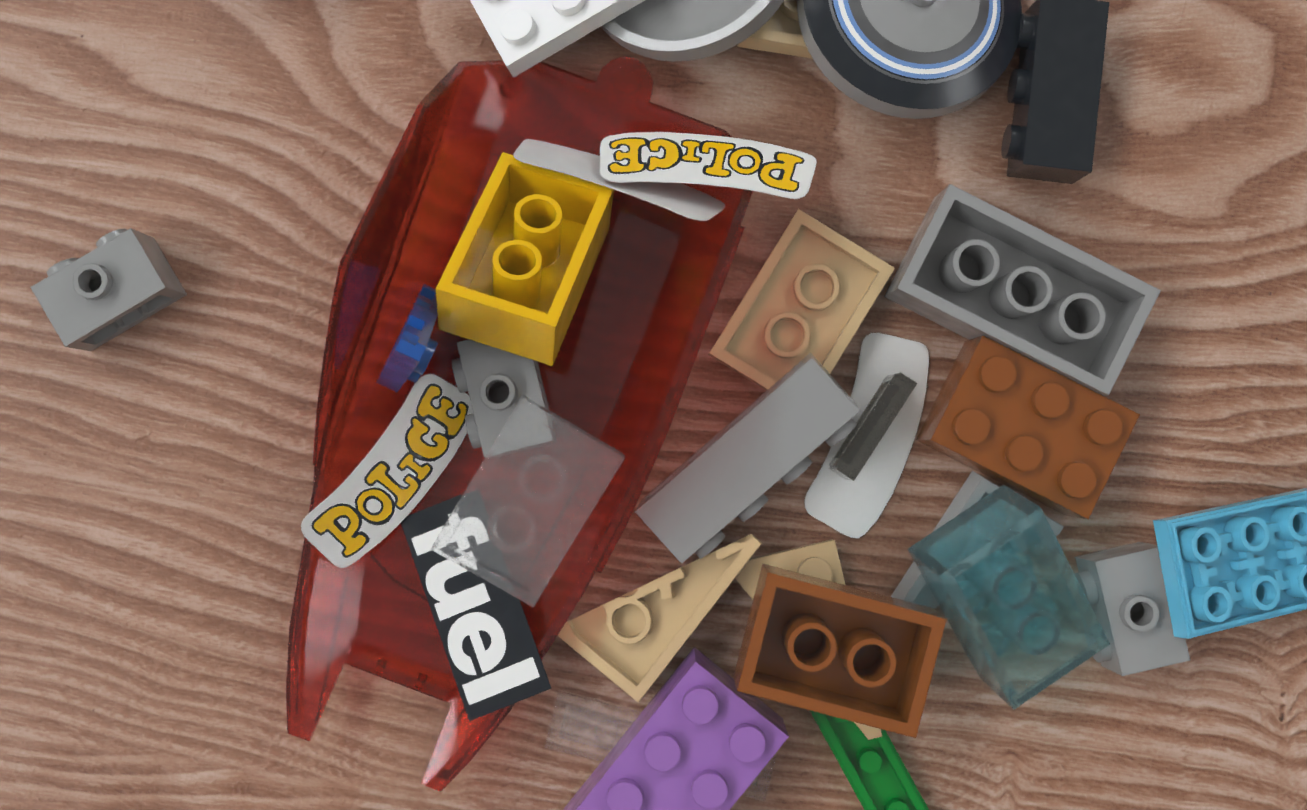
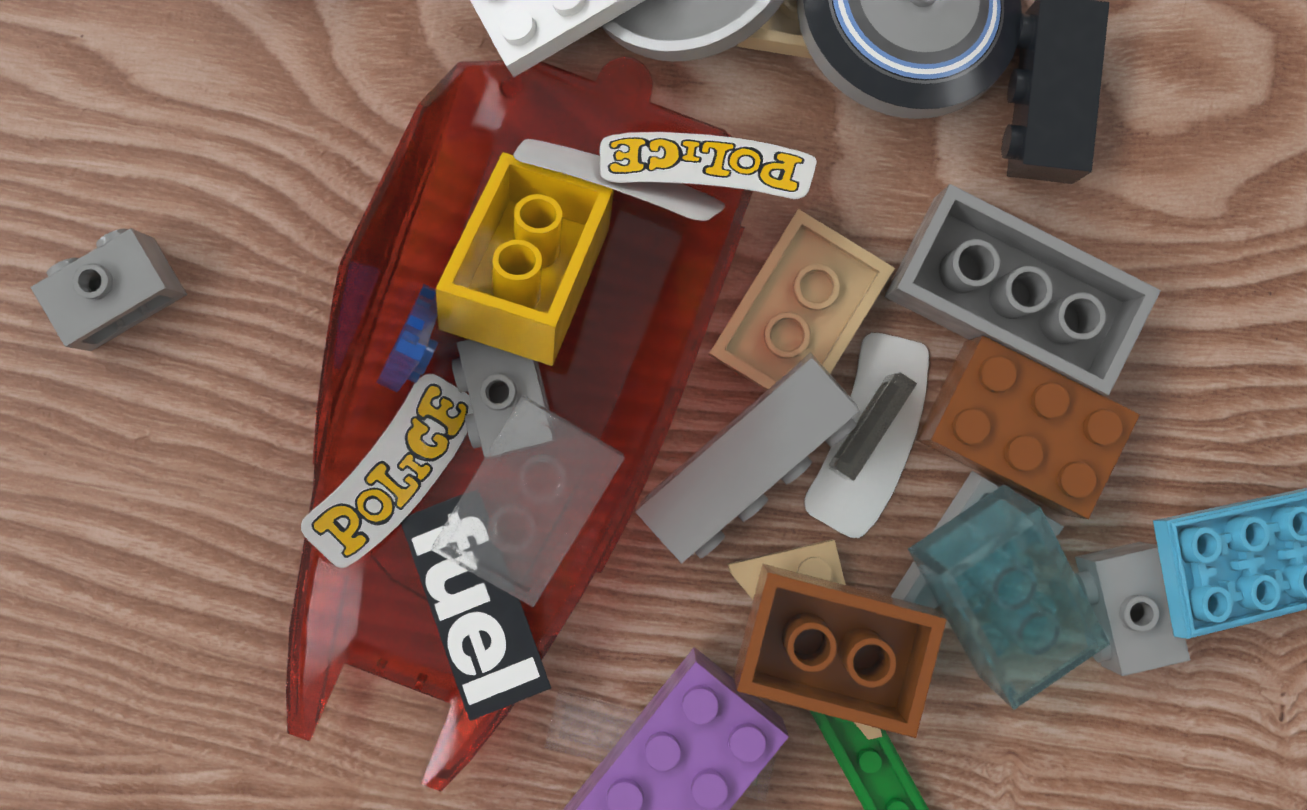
tan wing [553,534,763,703] -> none

